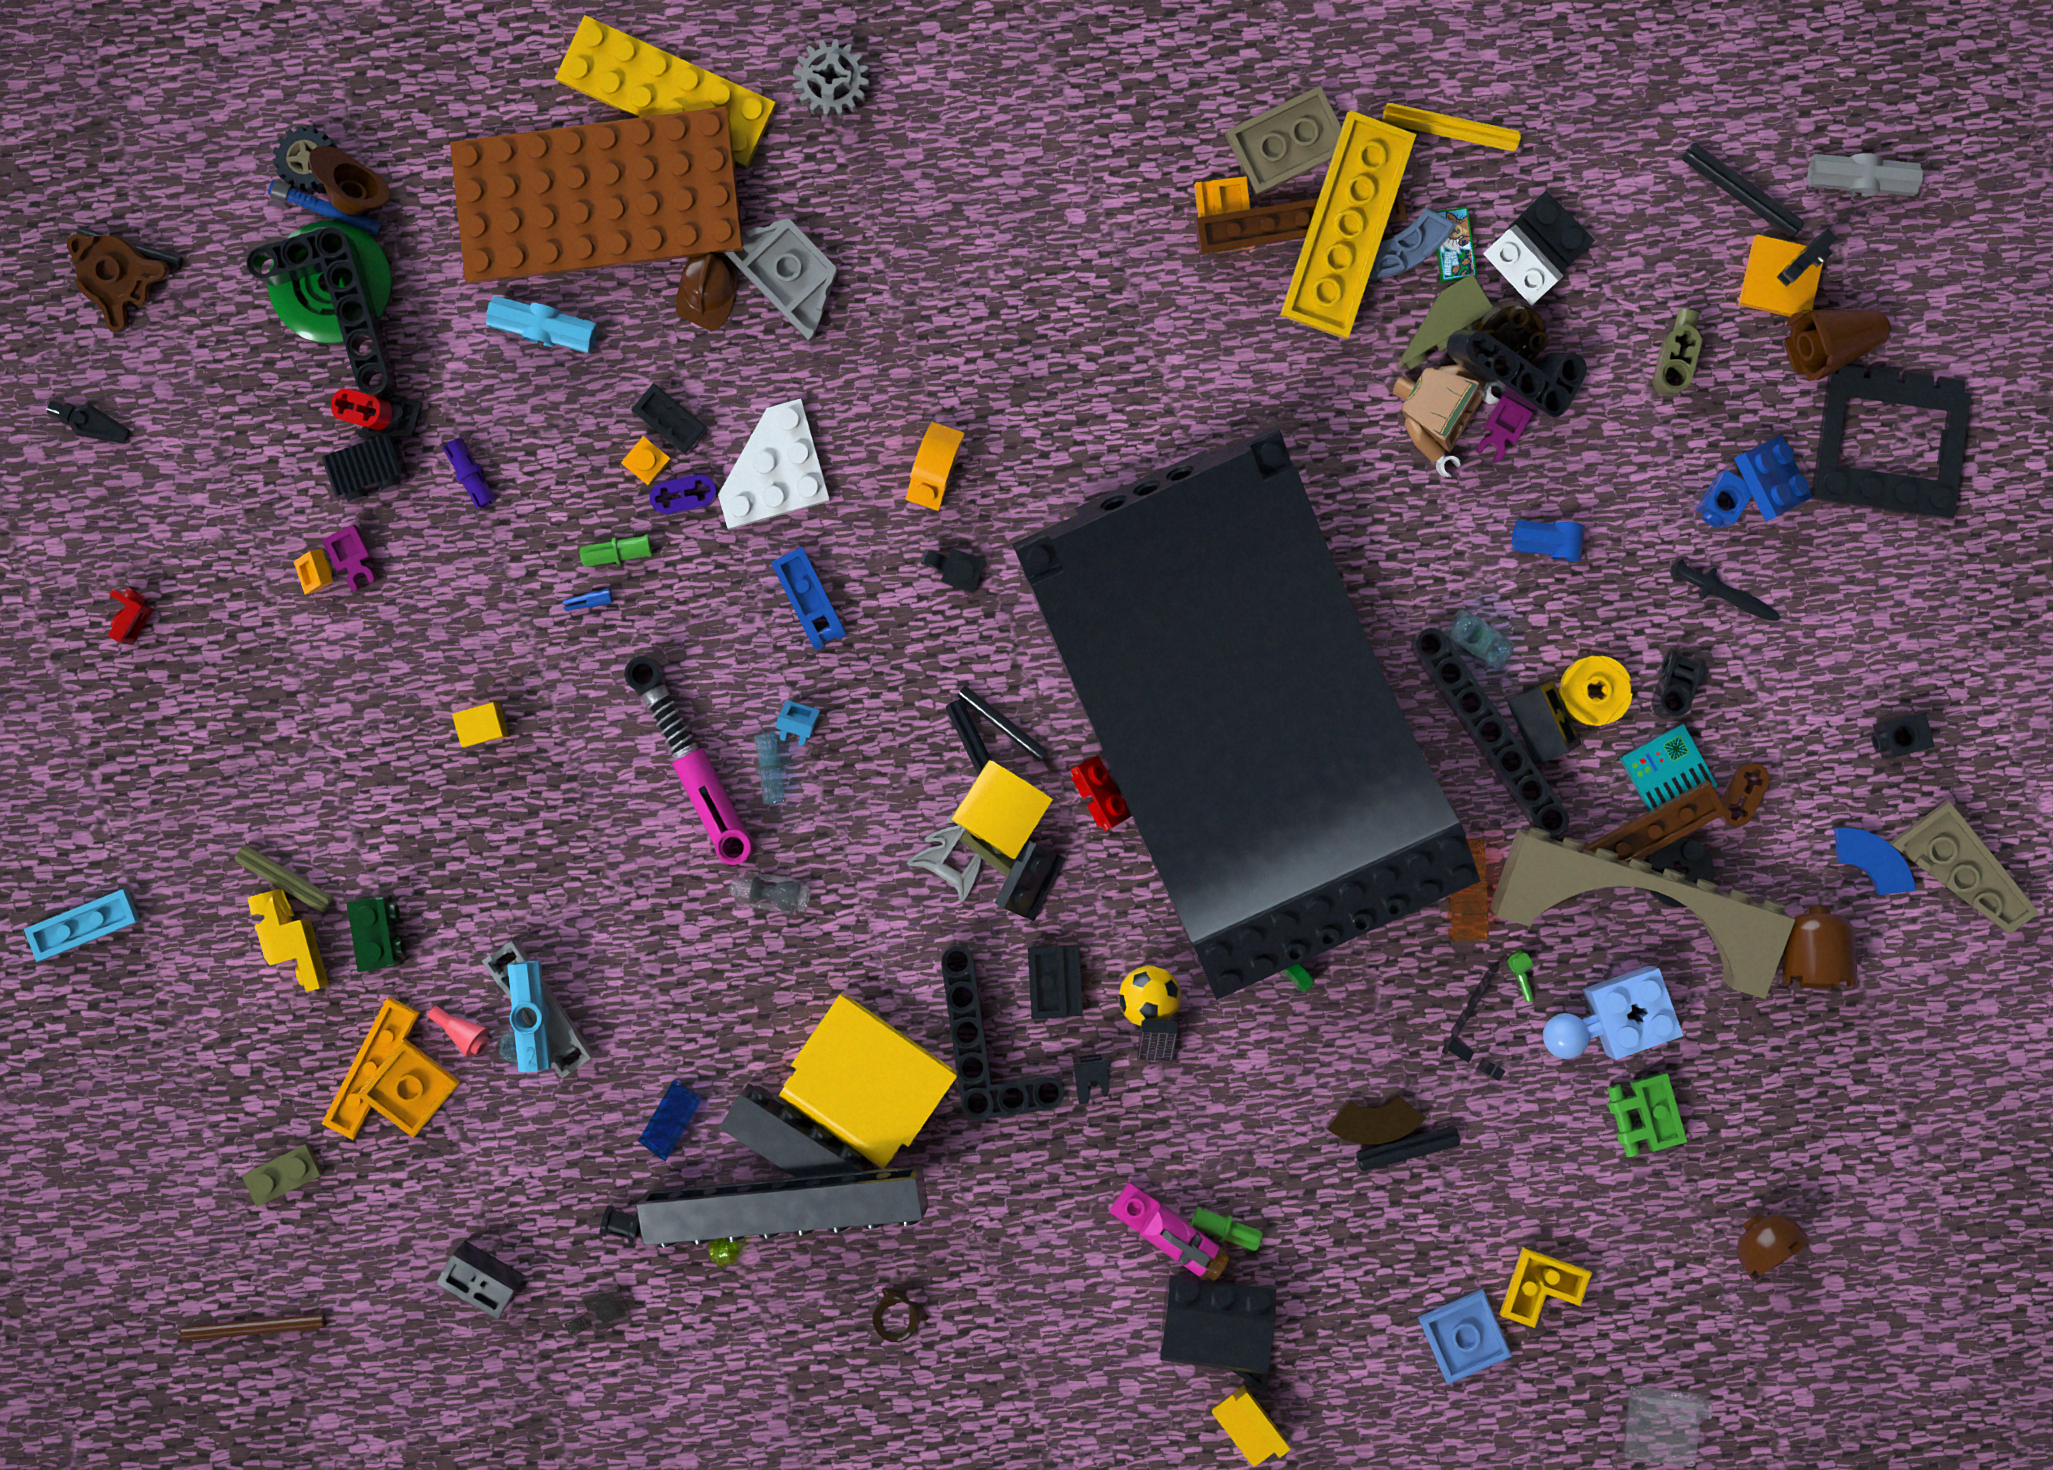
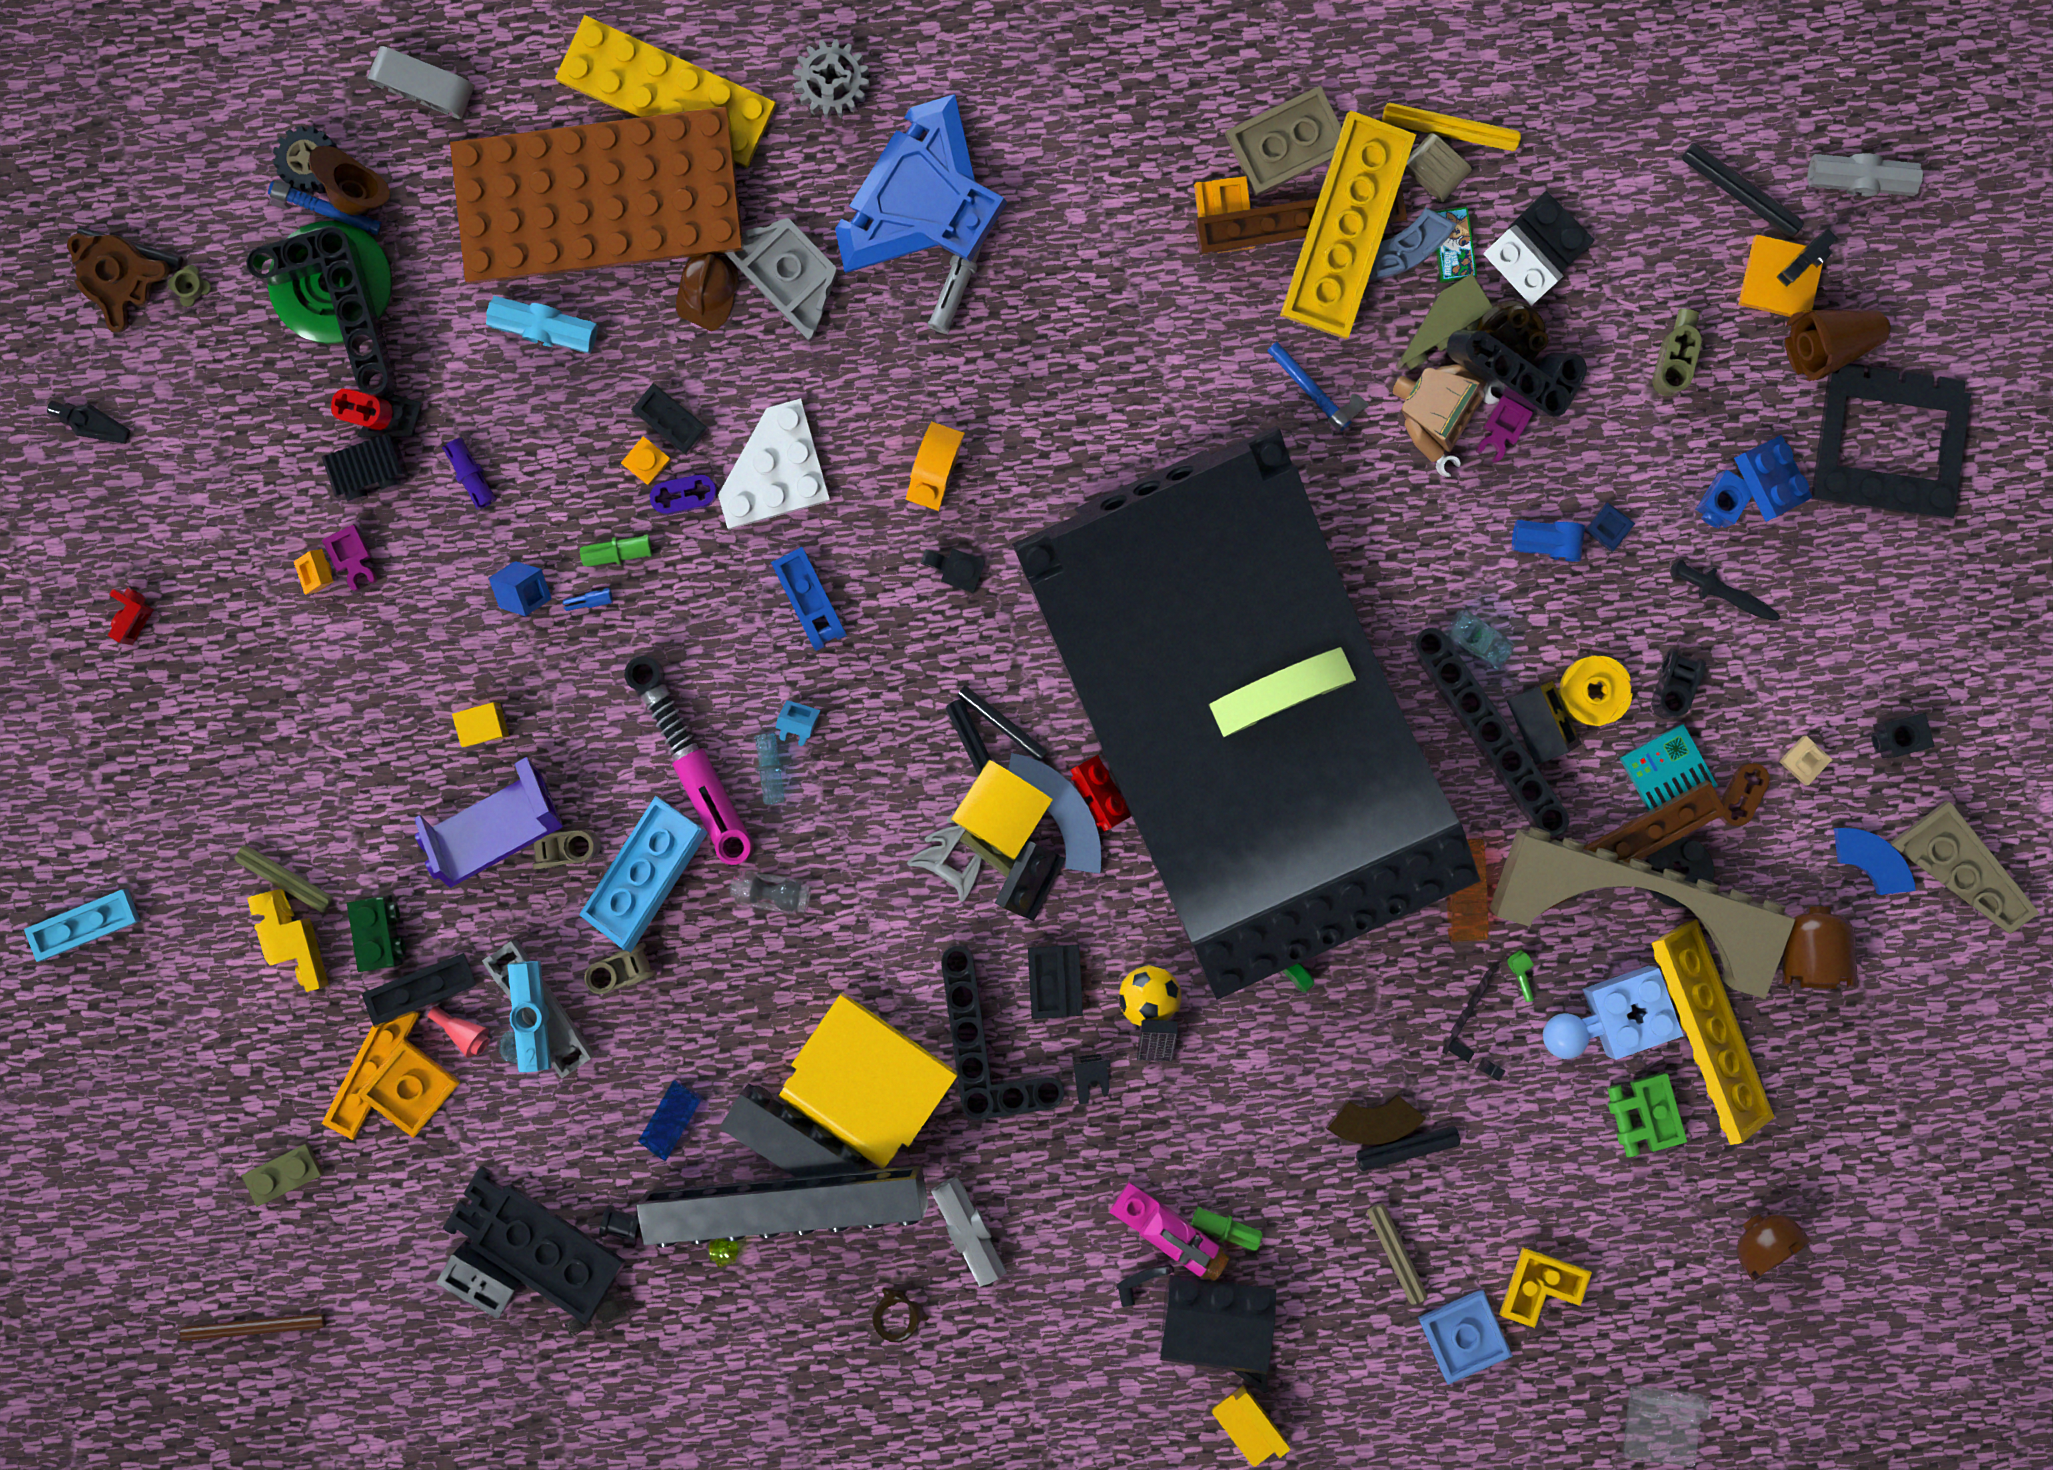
none -> olive plate [168,265,211,307]
none -> black plate [361,953,478,1028]
none -> light grey beam [367,46,475,119]
none -> panel [414,757,563,888]
none -> black hinge [443,1166,627,1325]
none -> blue panel [489,561,552,616]
none -> dark tan piece [532,830,601,869]
none -> dark azure tile [579,796,708,953]
none -> dark tan piece [584,942,657,994]
none -> plate [835,94,1007,273]
none -> light grey pin [927,237,987,334]
none -> light grey piece [931,1176,1007,1287]
none -> sand blue tile [1008,753,1101,874]
none -> black piece [1116,1265,1174,1307]
none -> yellowish green slope [1209,647,1356,738]
none -> blue piece [1267,341,1369,432]
none -> dark tan axle [1367,1203,1428,1305]
none -> dark tan piece [1405,133,1472,202]
none -> dark blue tile [1585,502,1636,552]
none -> yellow plate [1652,919,1775,1145]
none -> tan tile [1779,736,1832,786]

